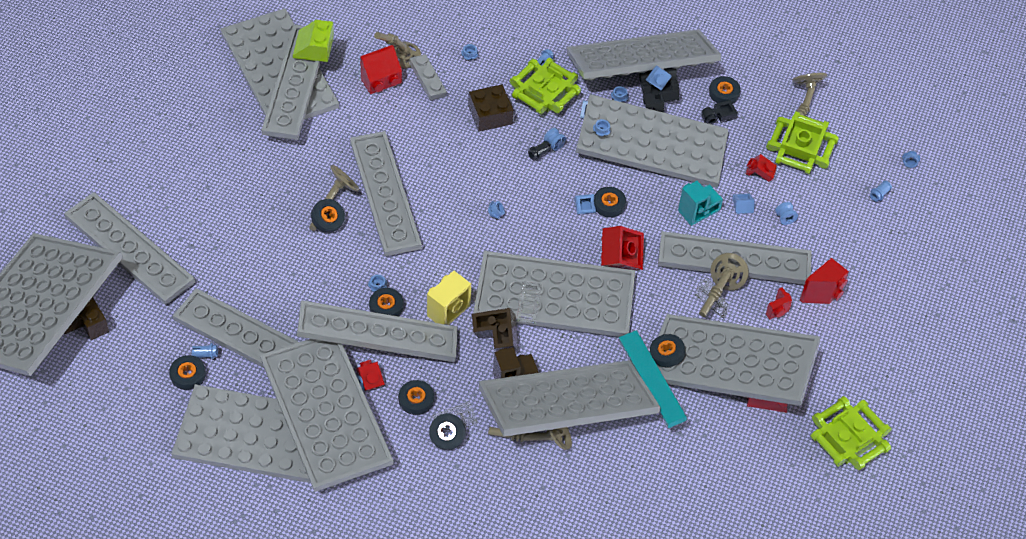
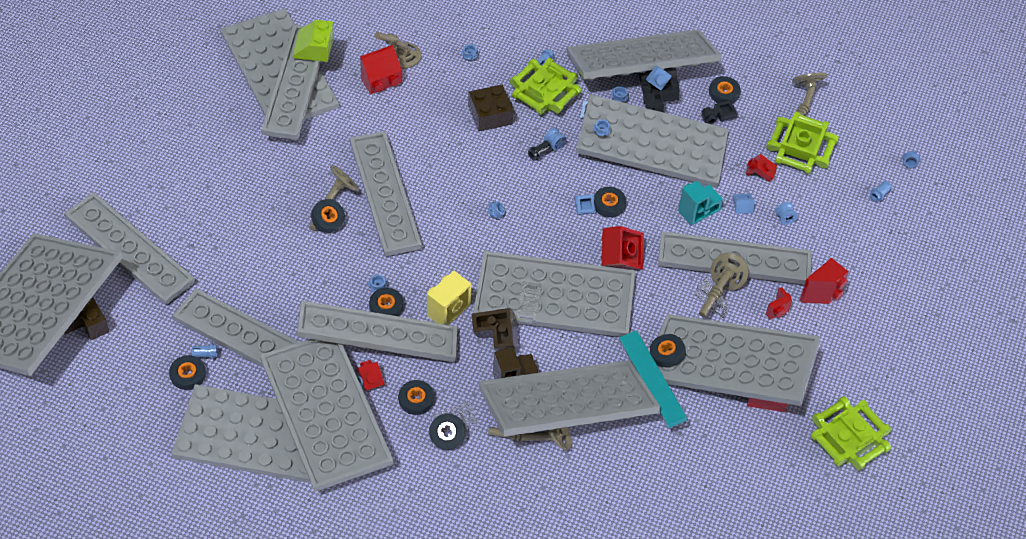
light grey plate [409,54,447,101] -> none

